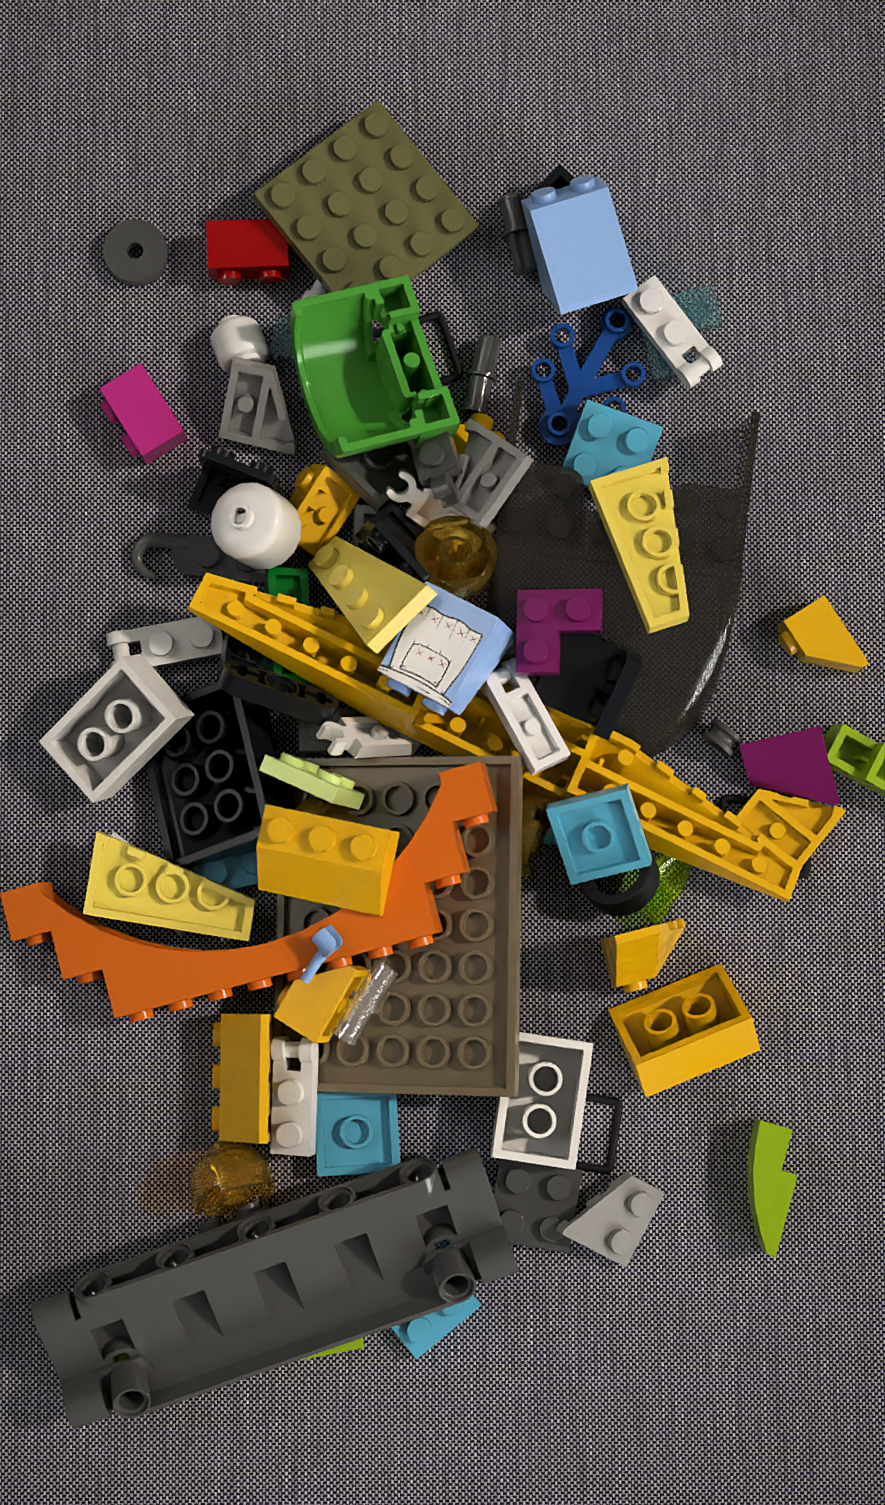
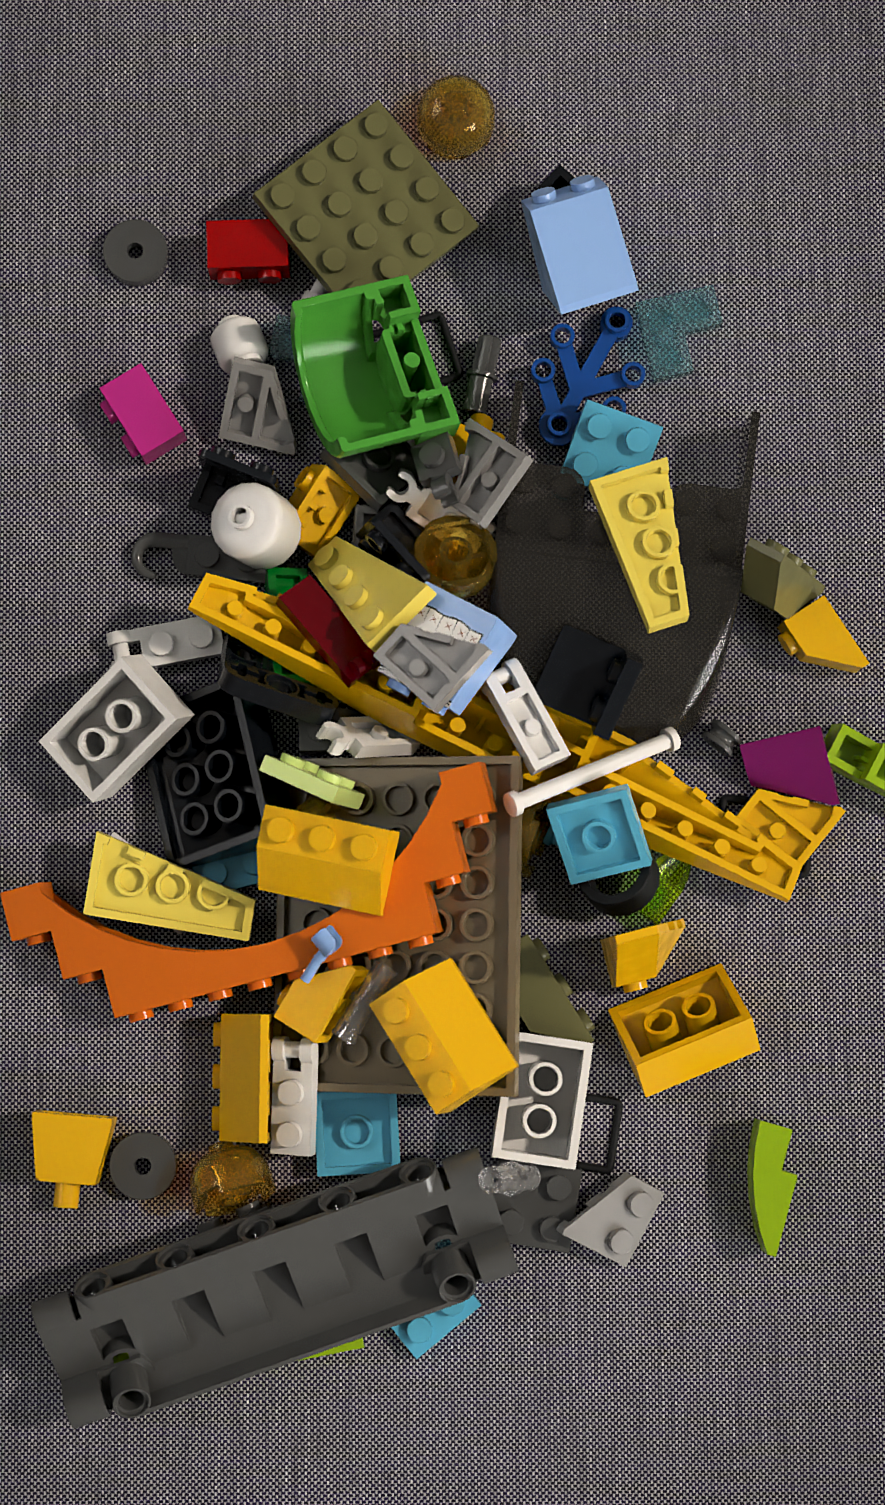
dark grey axle [498,193,536,275] -> none
magenta plate [516,589,603,675] -> none
white plate [621,275,723,389] -> none
none -> yellow torso [32,1110,117,1209]
none -> dark grey piece [109,1131,178,1200]
none -> dark red hinge [276,575,381,688]
none -> yellow slope [369,958,519,1115]
none -> light grey wing [373,623,492,714]
none -> clear yellow cylinder [417,75,495,159]
none -> clear pin [478,1161,541,1196]
none -> white bar [503,727,681,817]
none -> olive slope [520,934,595,1043]
none -> olive slope [741,538,826,619]

